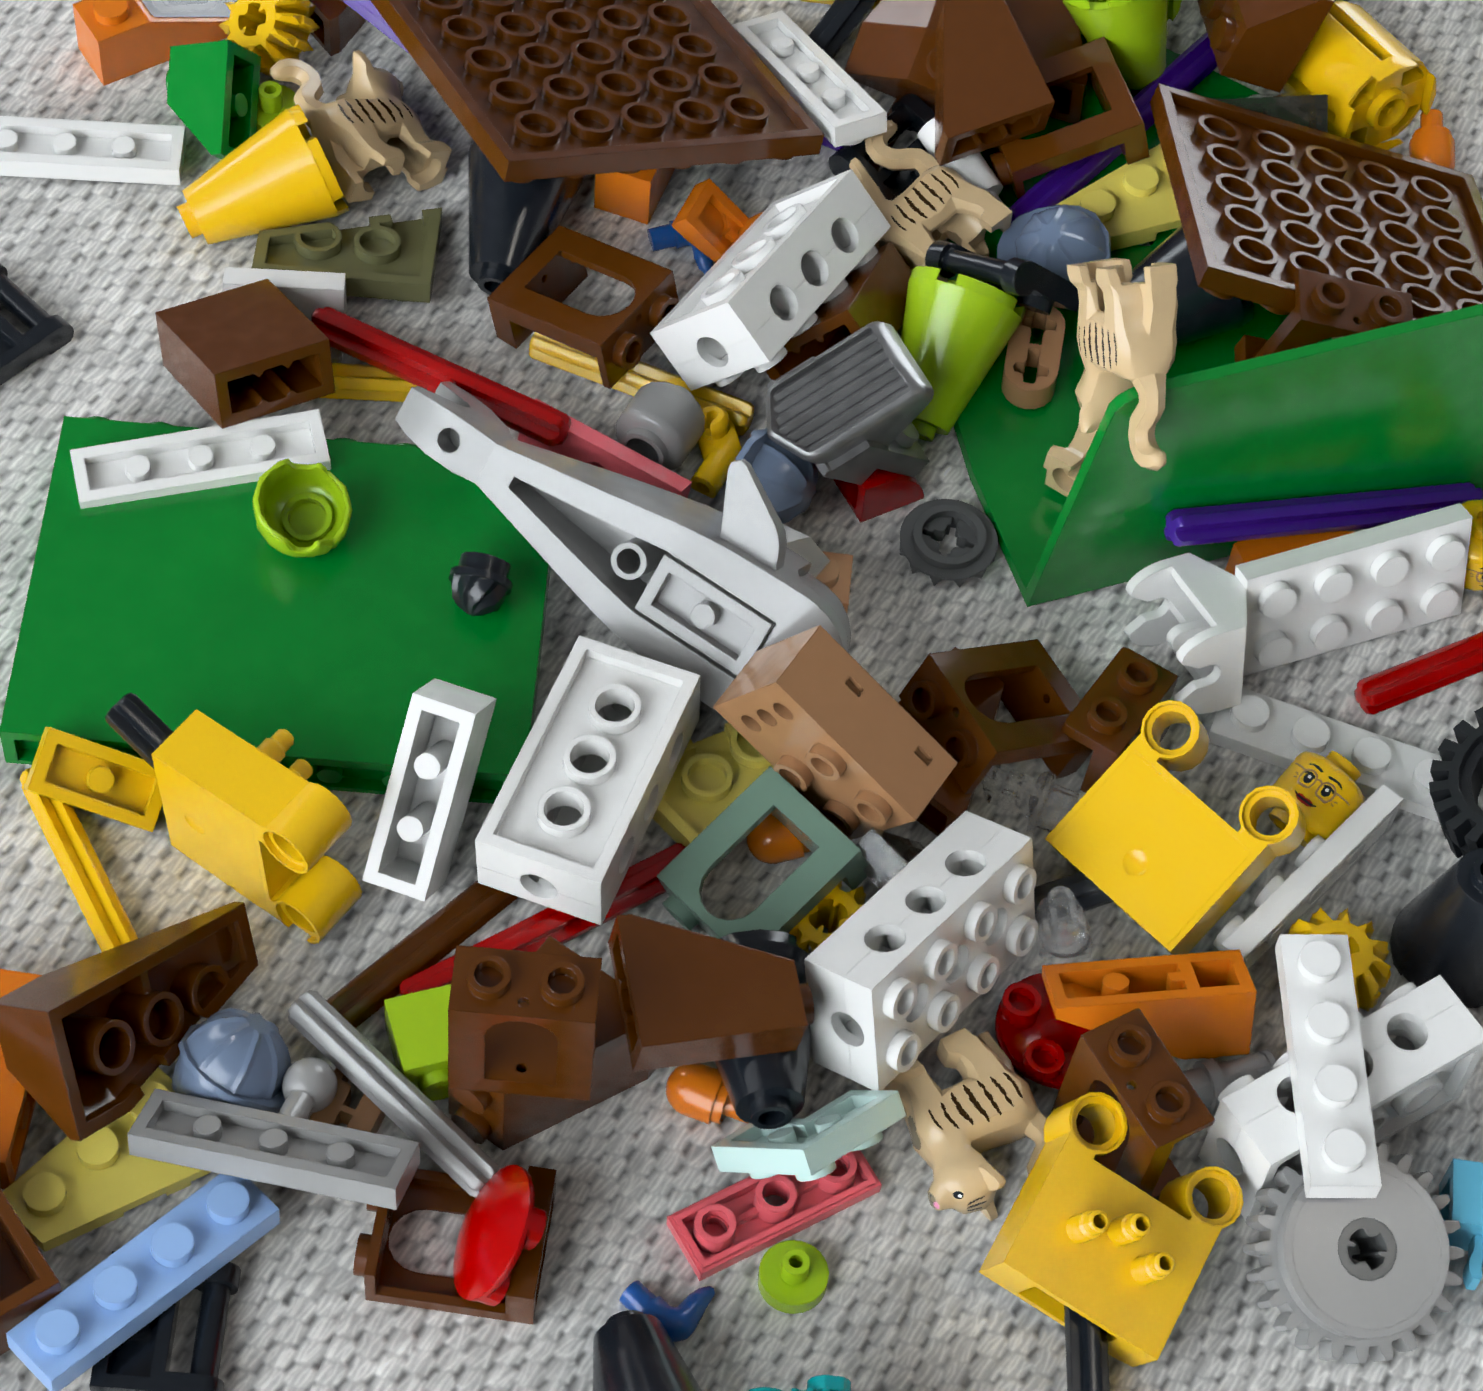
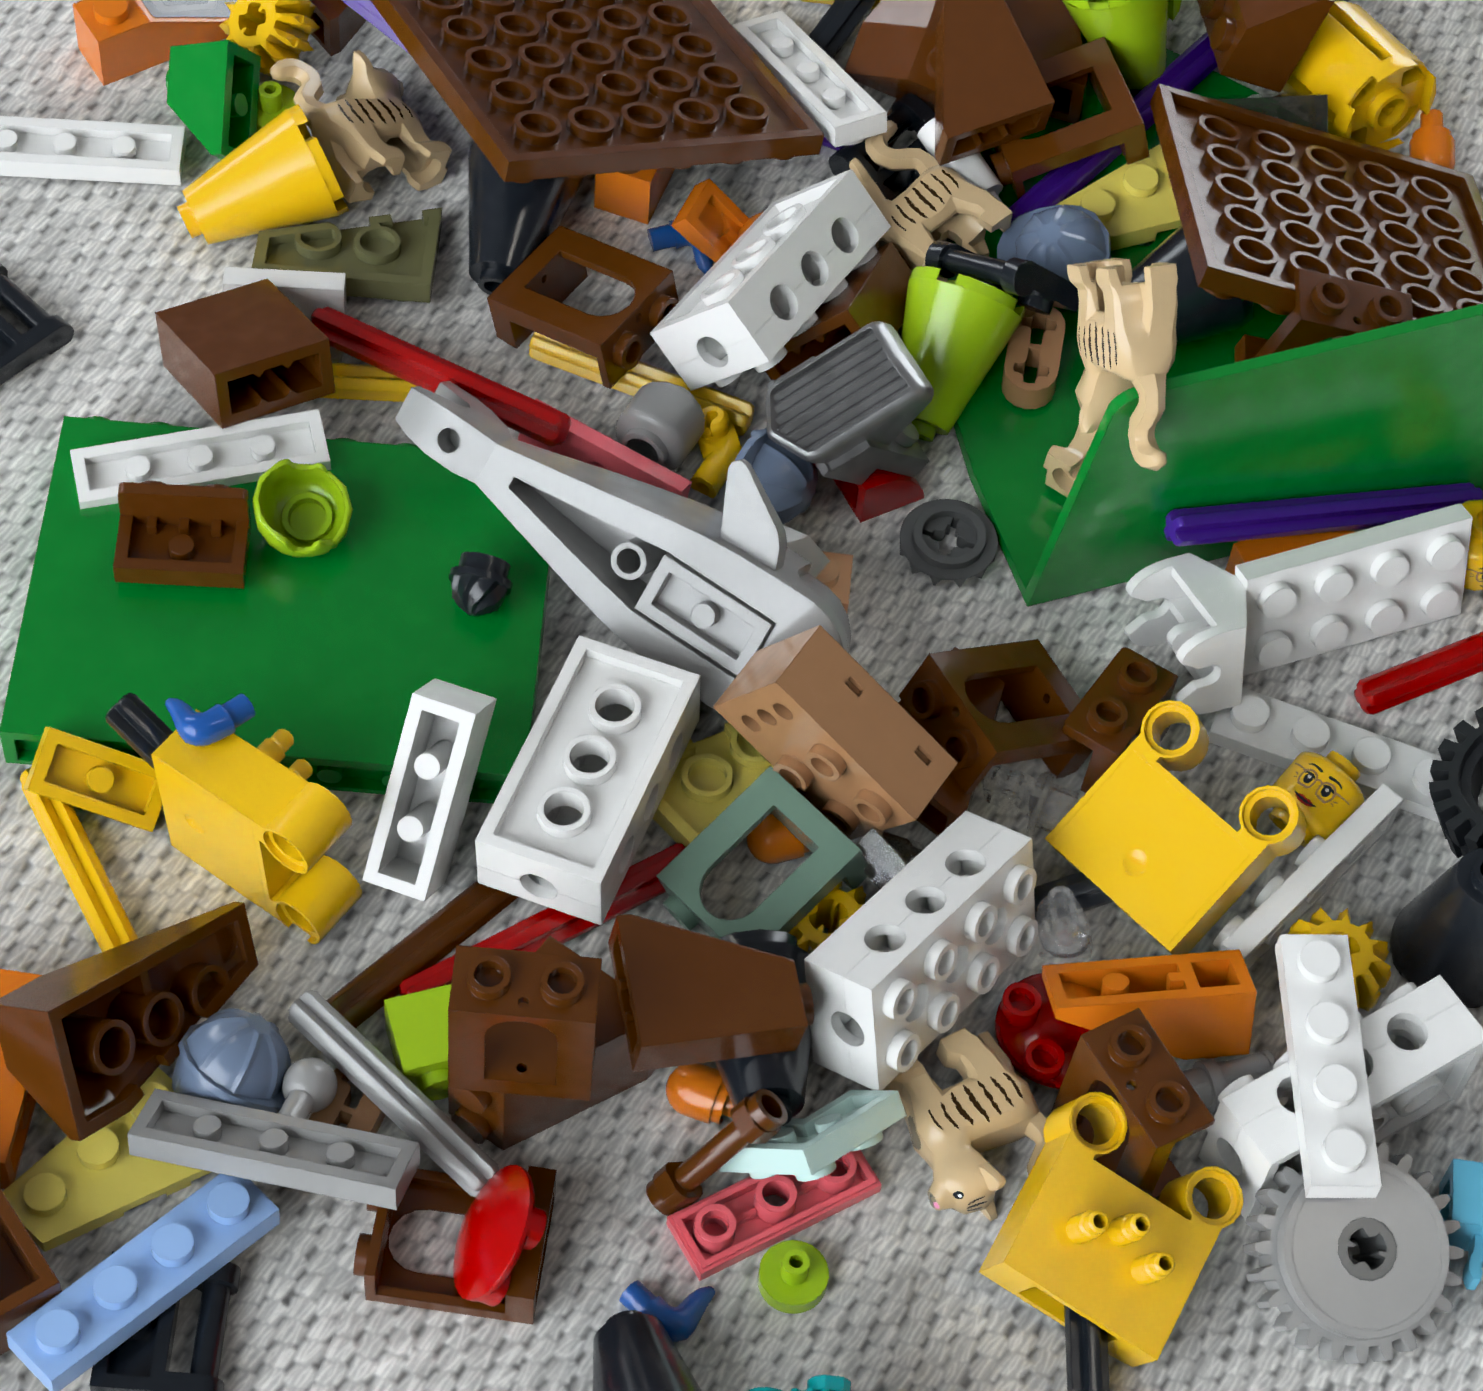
none -> reddish brown bracket [113,480,252,589]
none -> blue animal [165,693,255,746]
none -> reddish brown bar [646,1089,788,1216]

